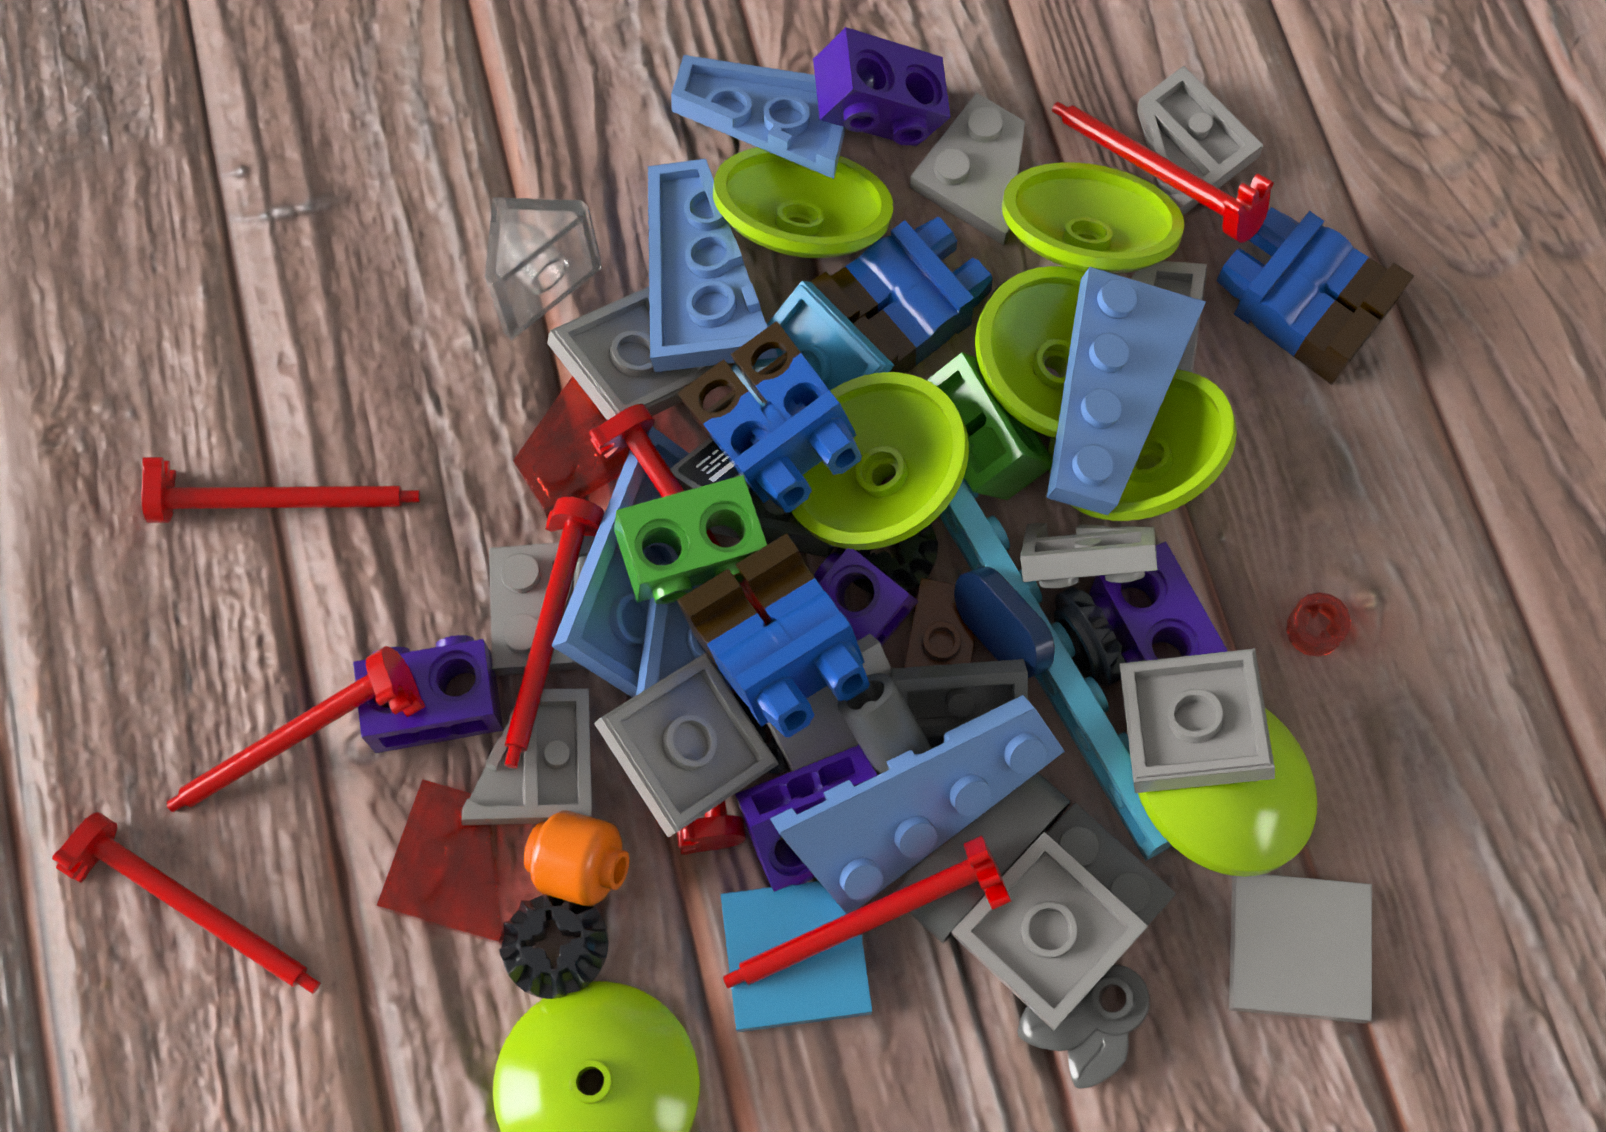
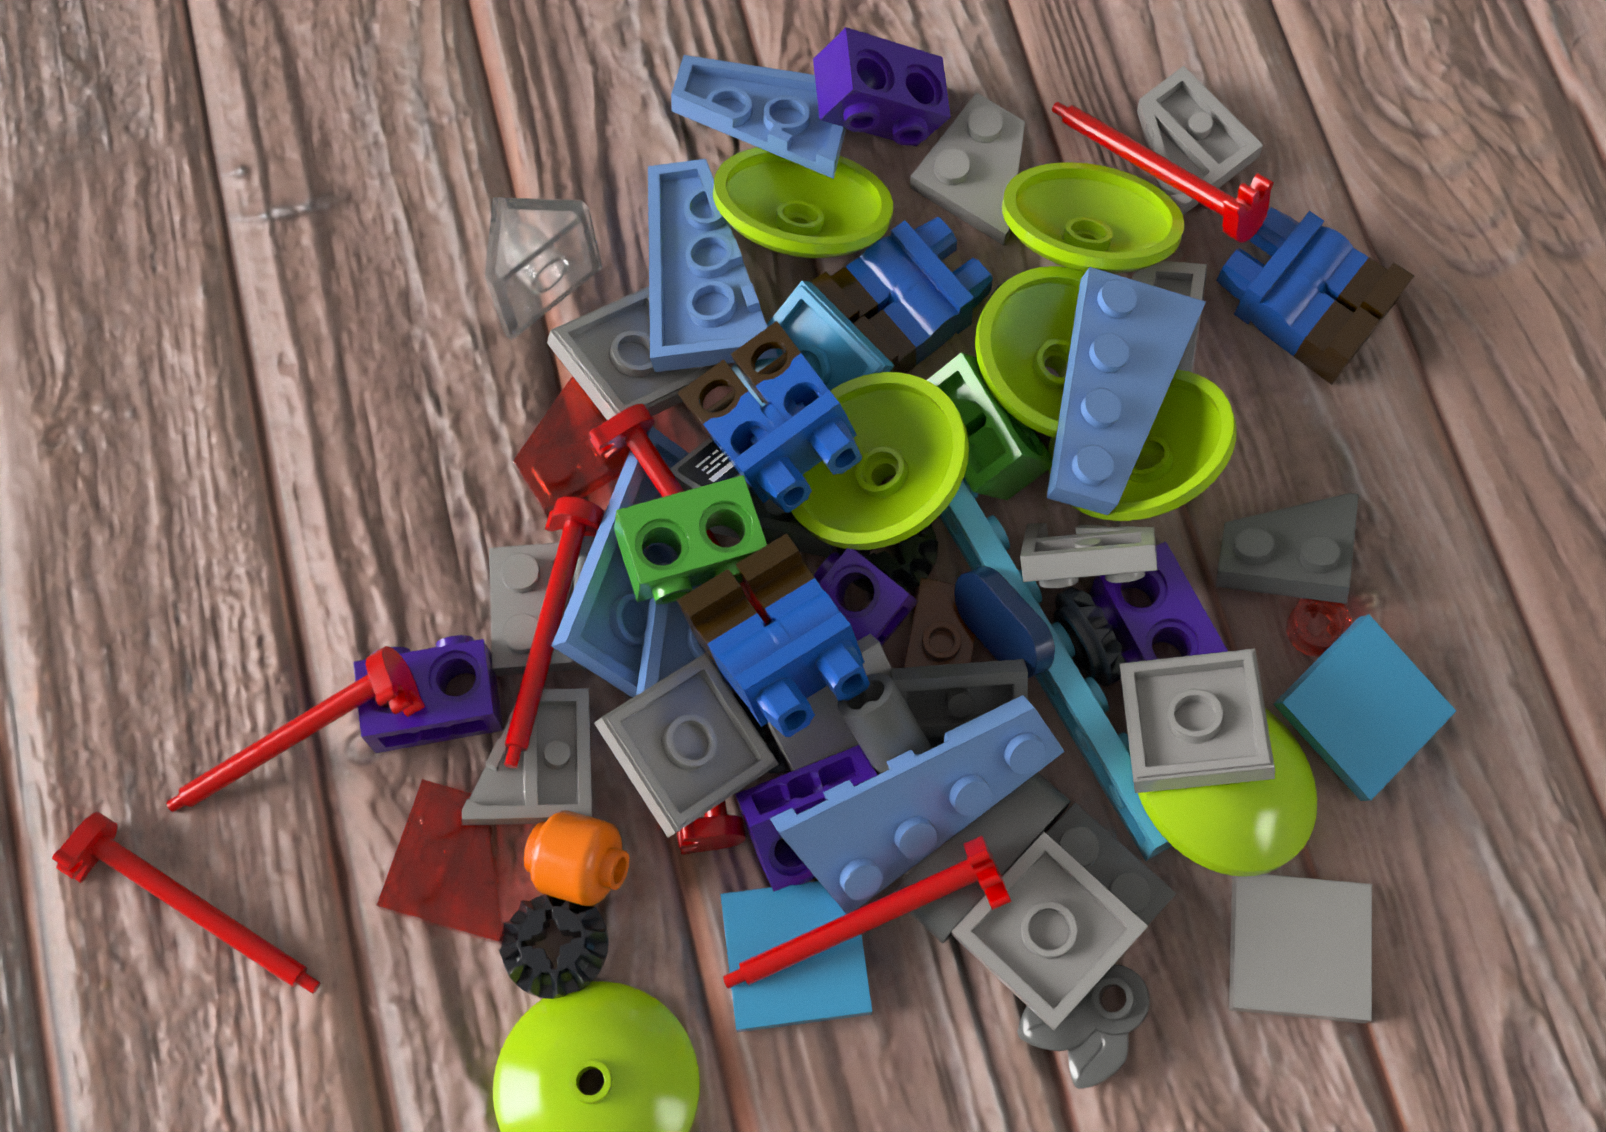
red piece [141,457,420,523] -> none
none -> dark grey wing [1216,493,1359,604]
none -> dark azure tile [1273,614,1456,801]

